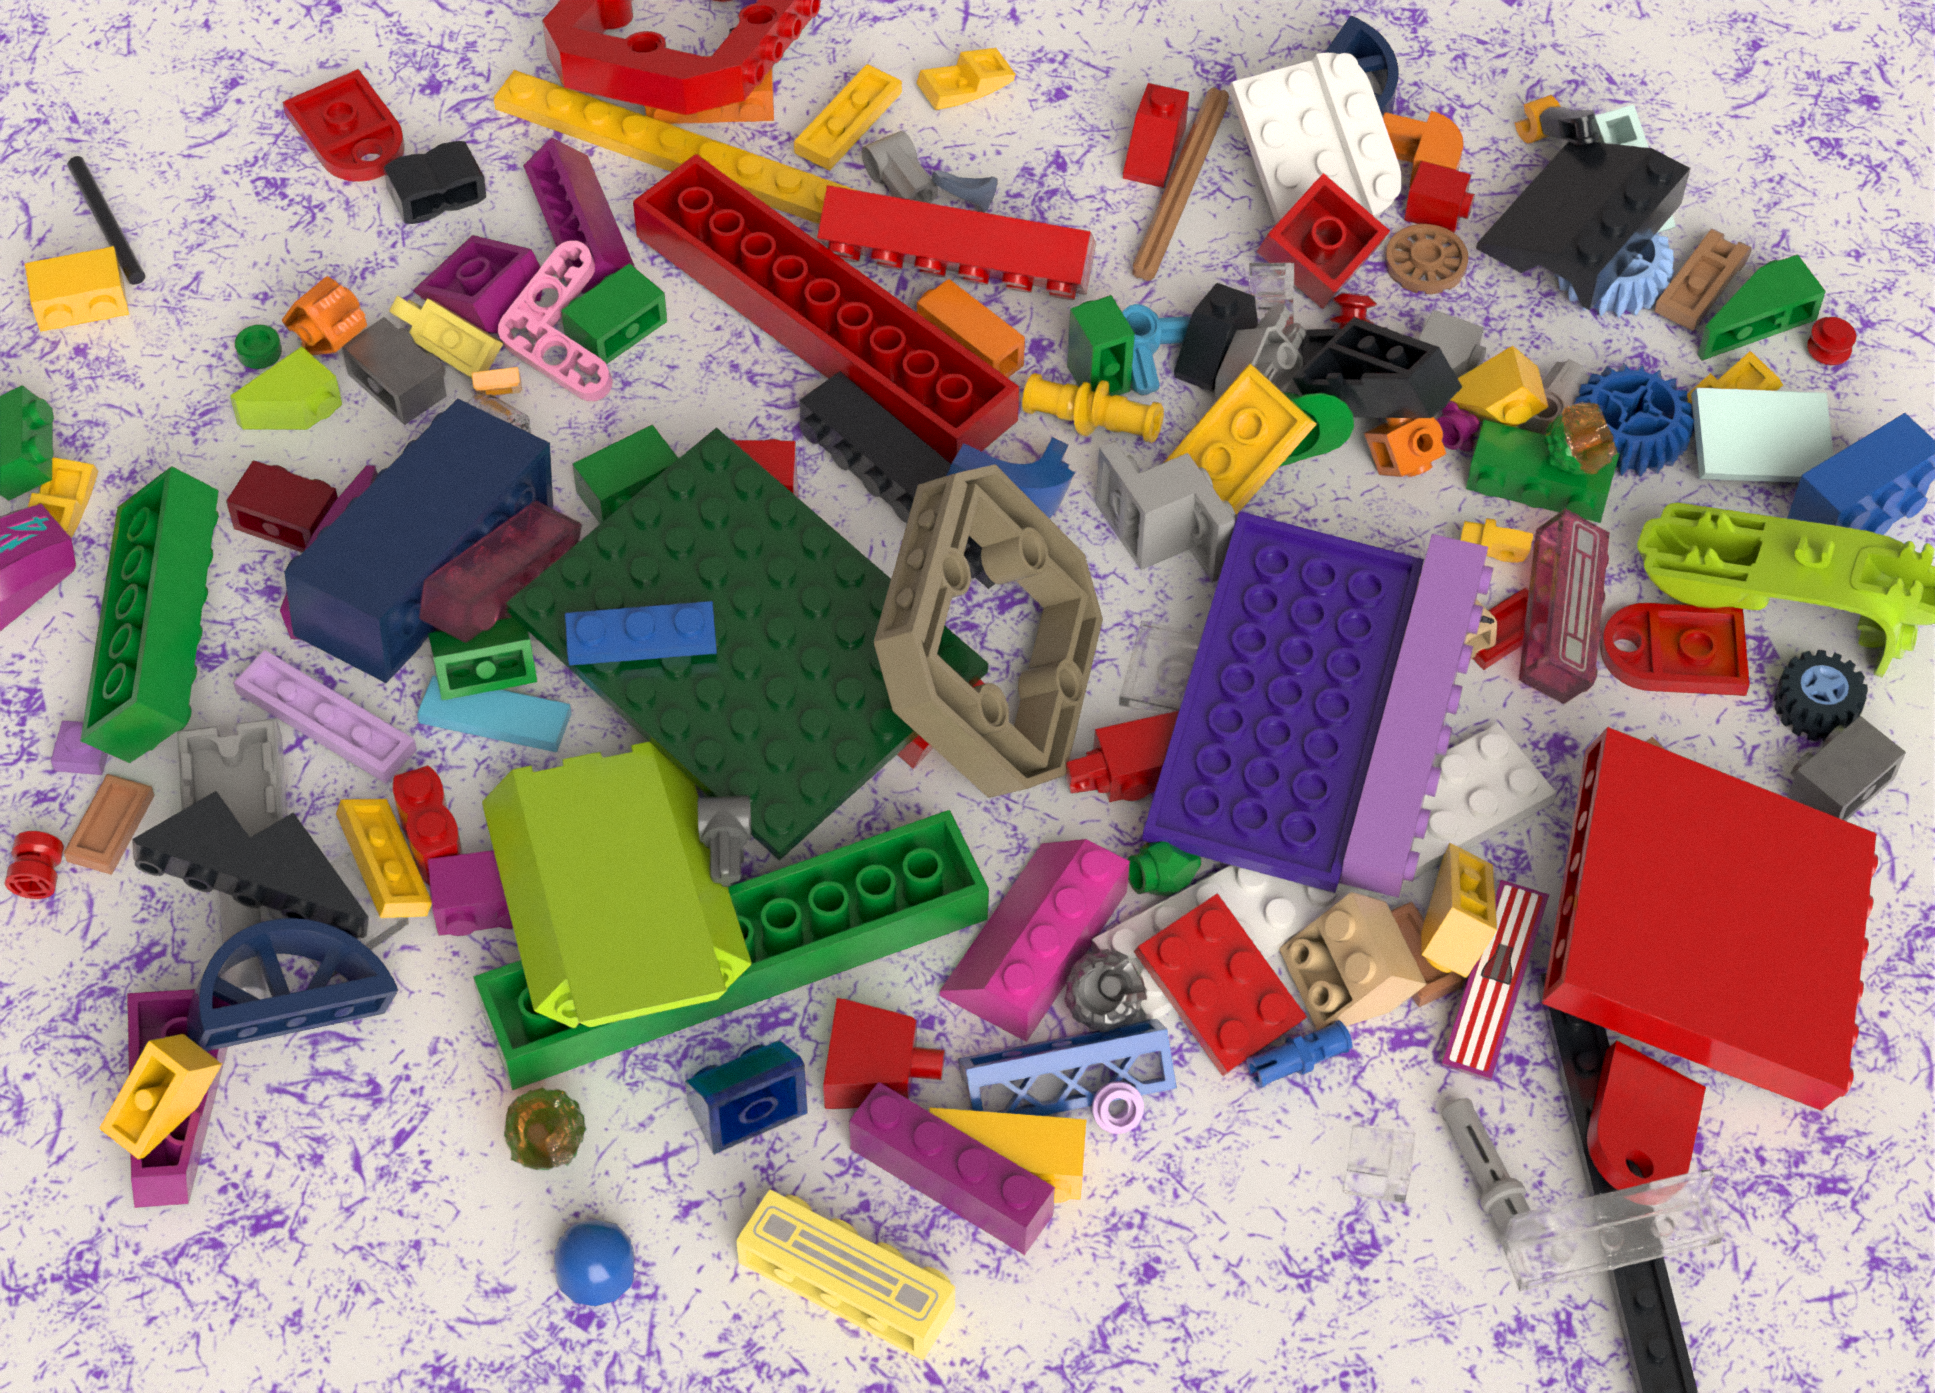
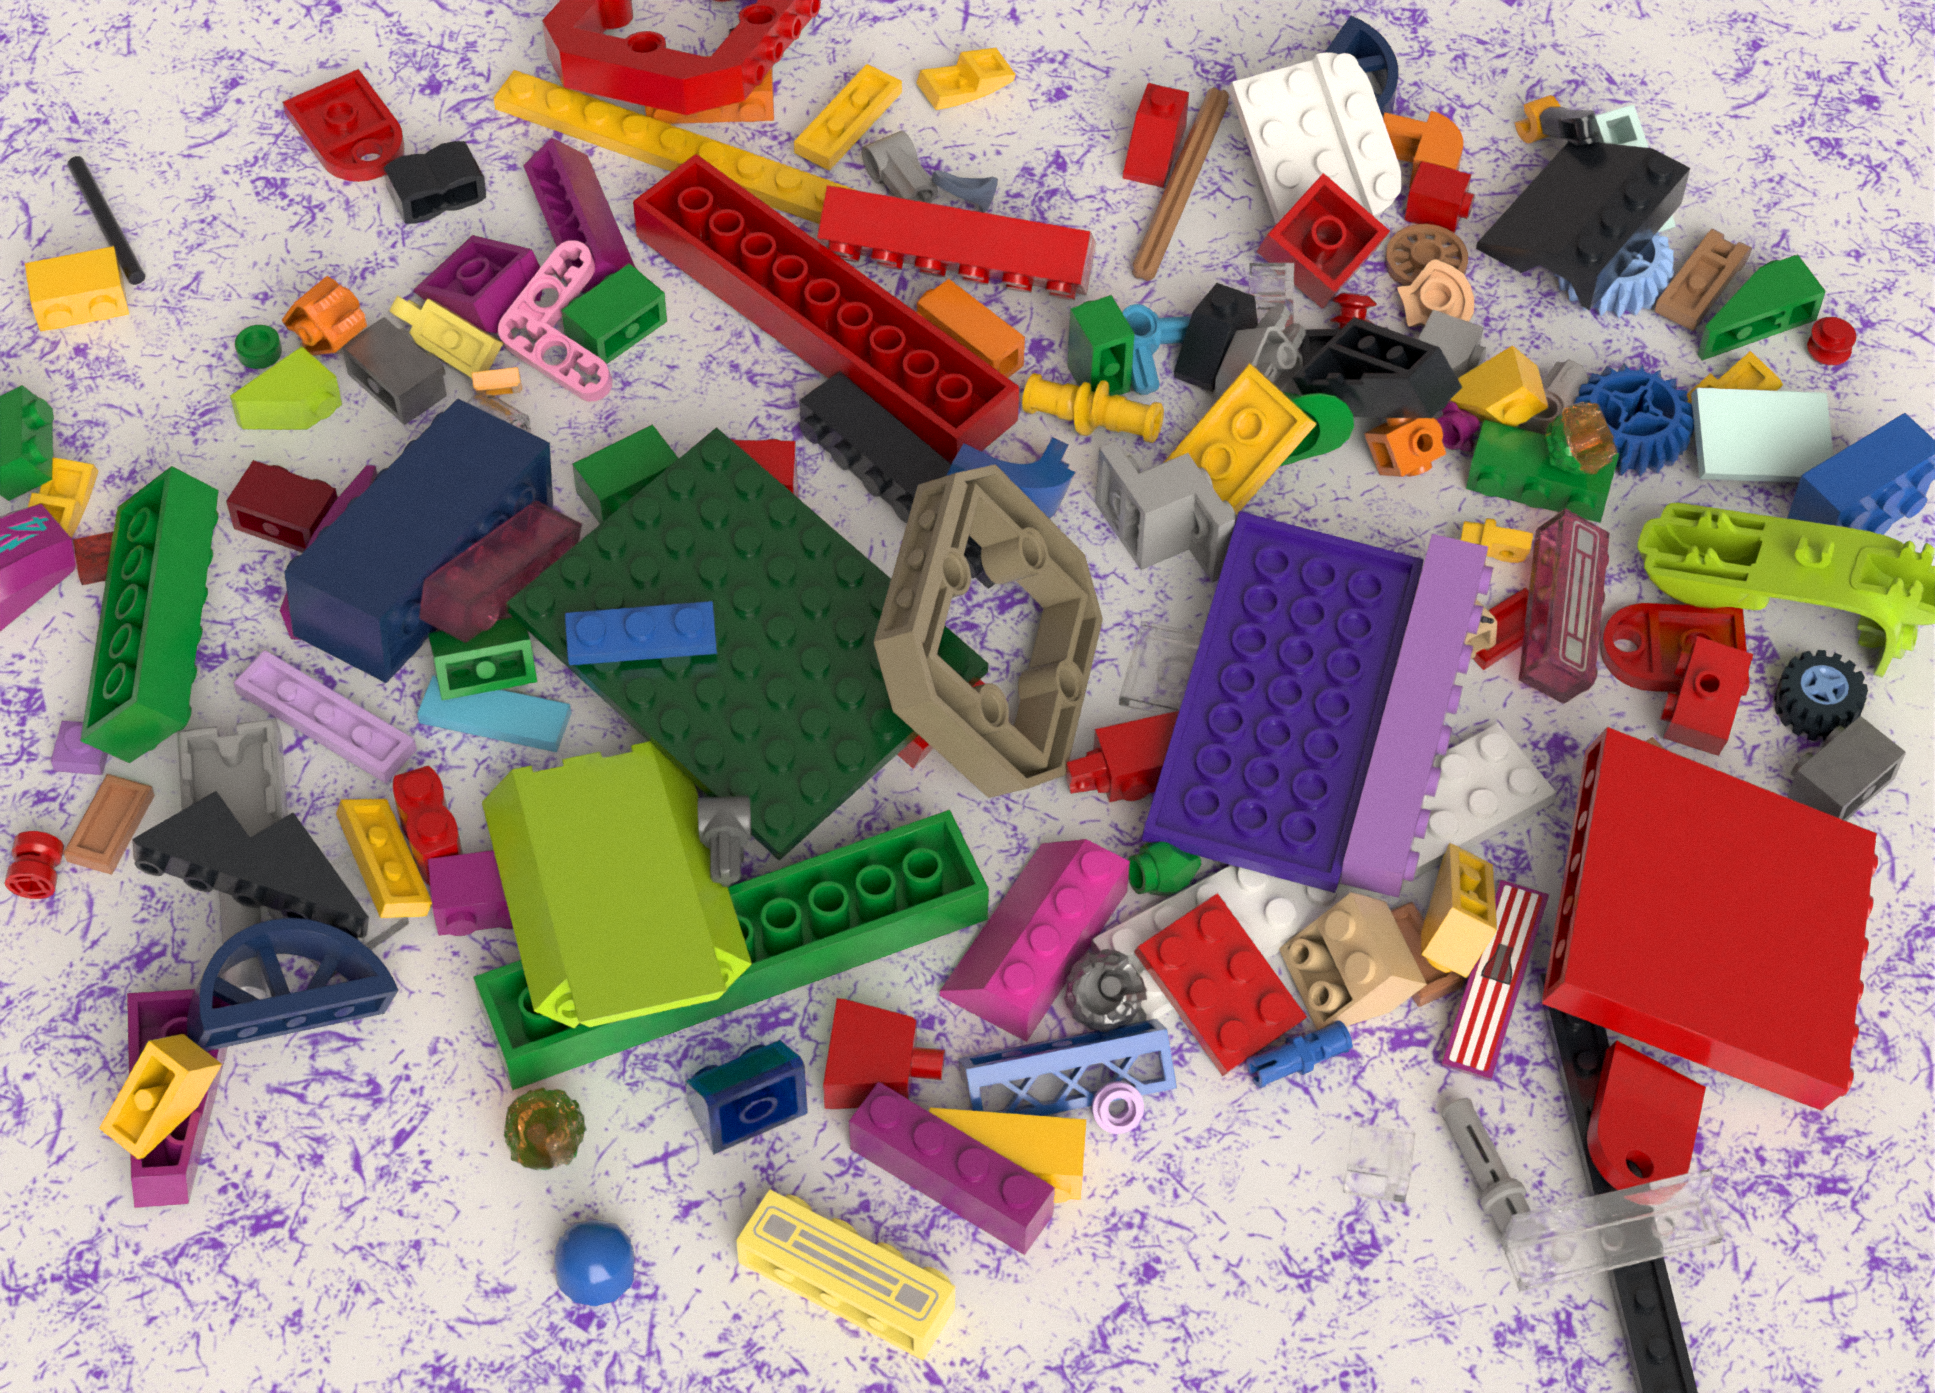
none -> clear red tile [73,531,113,585]
none -> light nougat animal [1397,259,1474,327]
none -> red brick [1659,636,1754,756]

